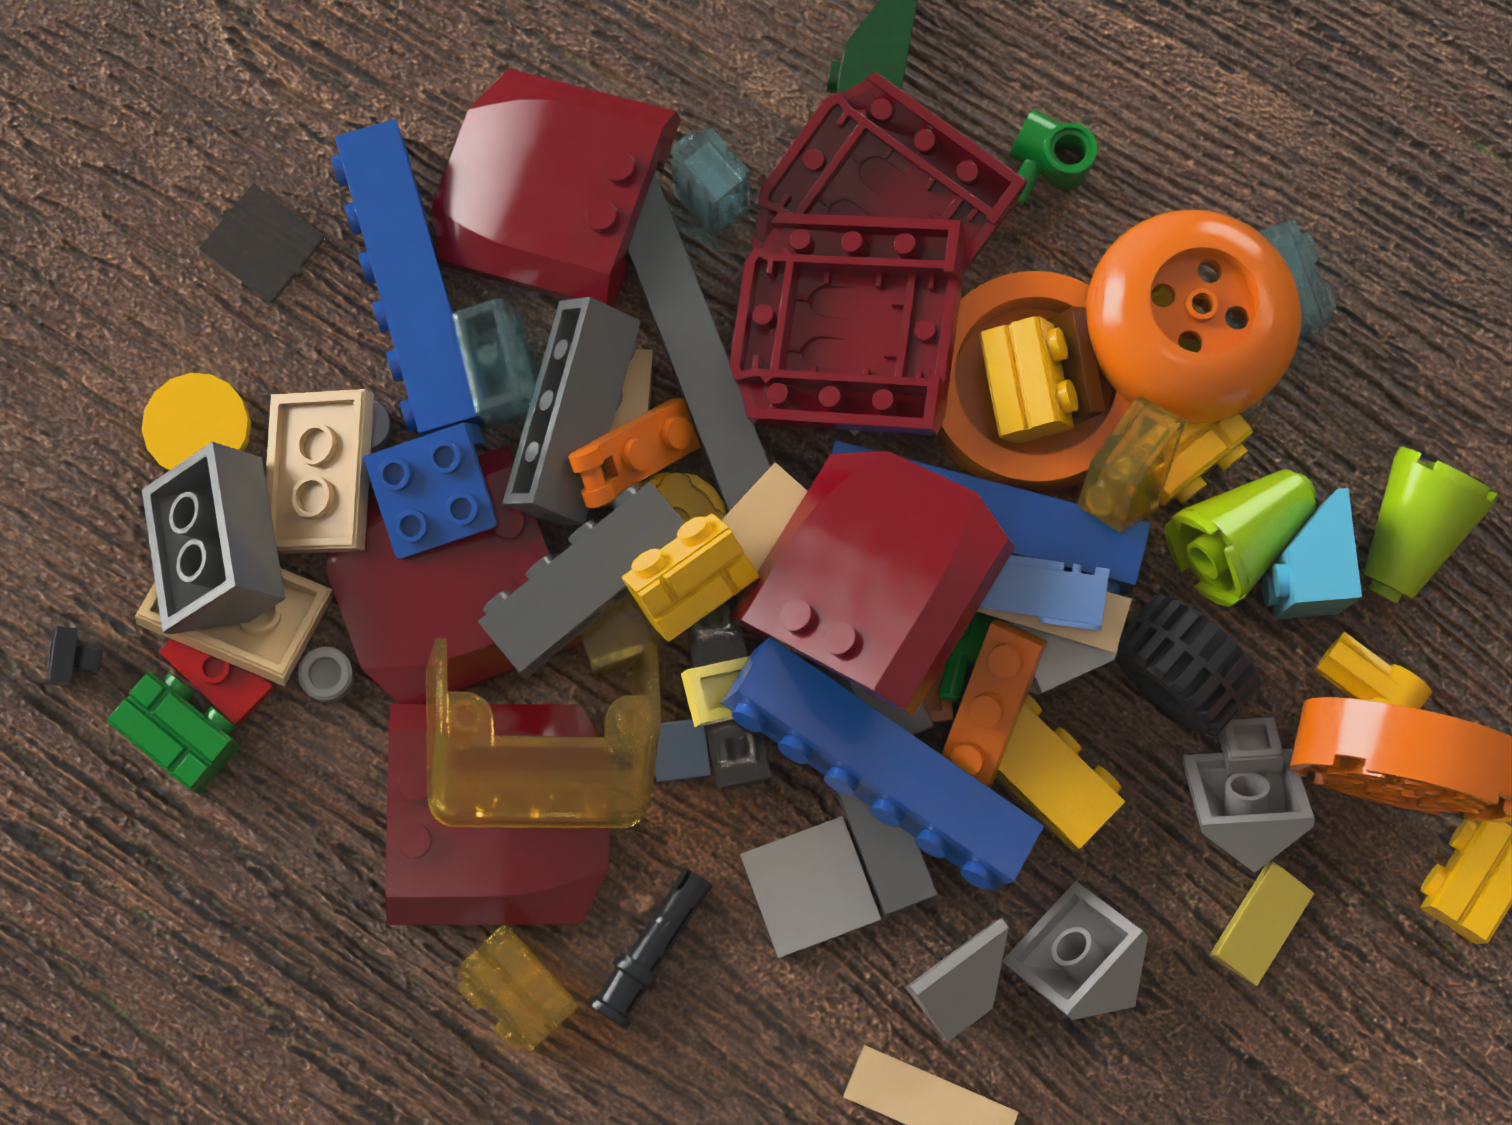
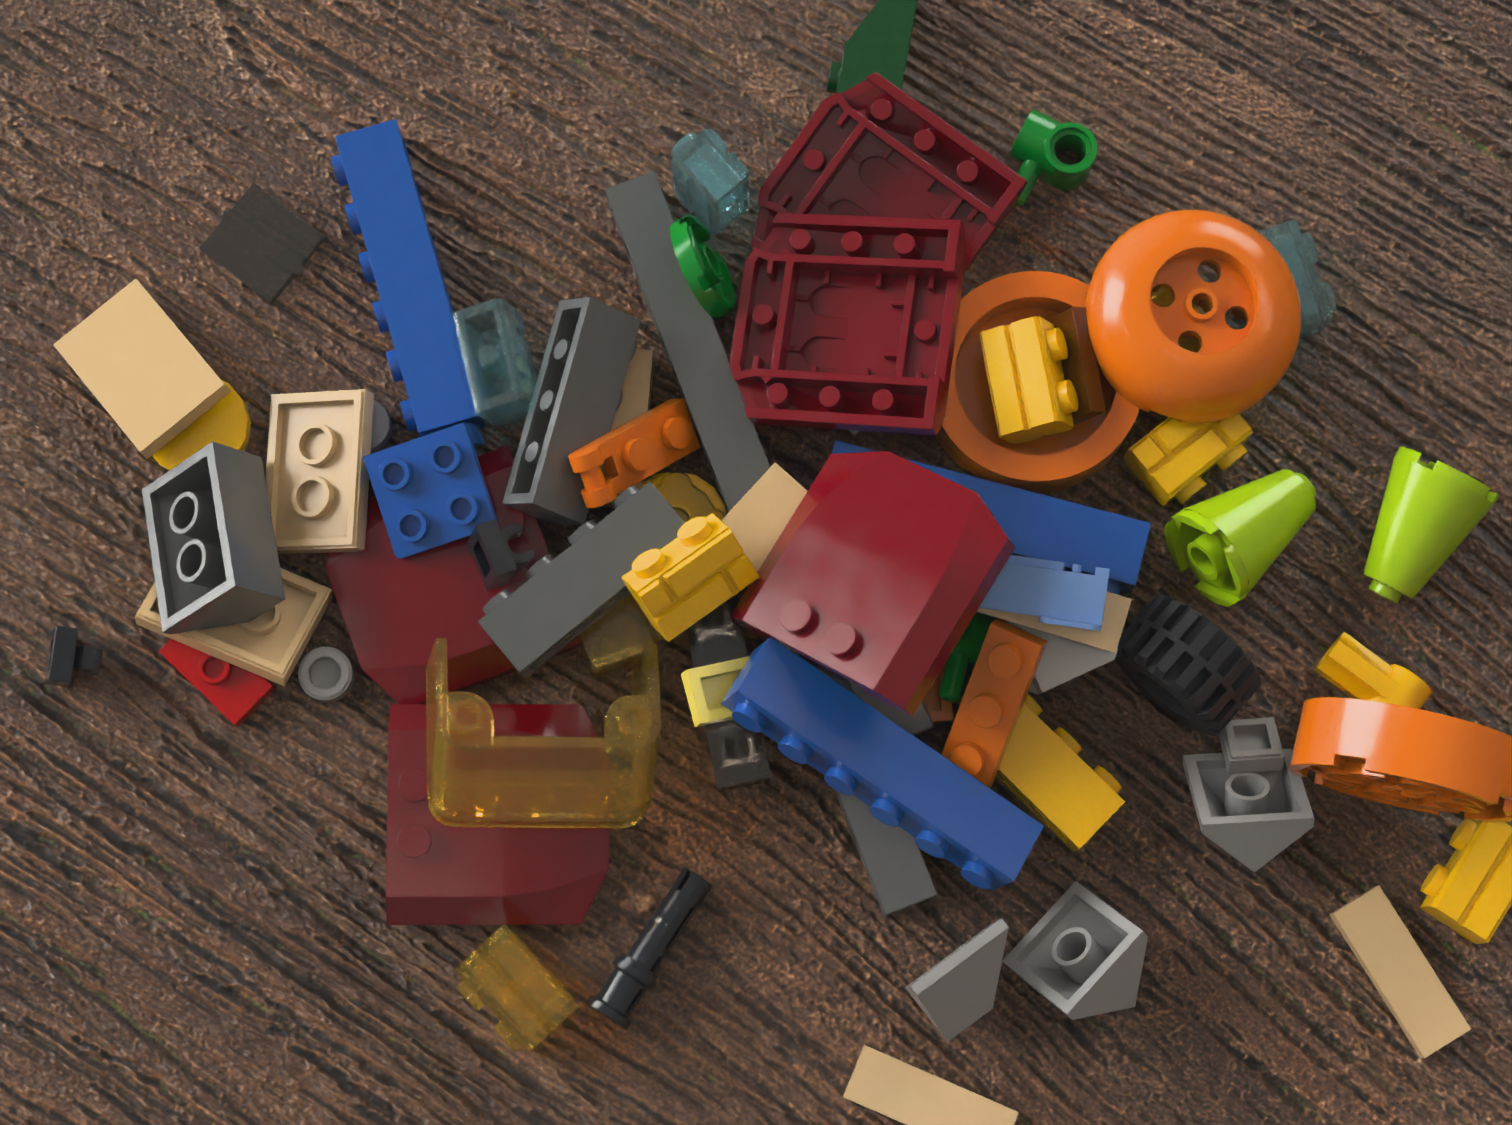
green brick [107,671,241,794] -> none
dark red wedge [432,69,681,308] -> none
medium blue slope [649,719,711,783] -> none
light grey tile [740,816,881,959] -> none
clear yellow slope [1077,396,1186,533] -> none
light yellow slope [1209,861,1315,986] -> none
medium azure slope [1262,488,1362,620] -> none
none -> tan tile [53,279,231,459]
none -> black tile [466,519,535,591]
none -> green tile [670,214,737,320]
none -> tan tile [1329,885,1471,1058]

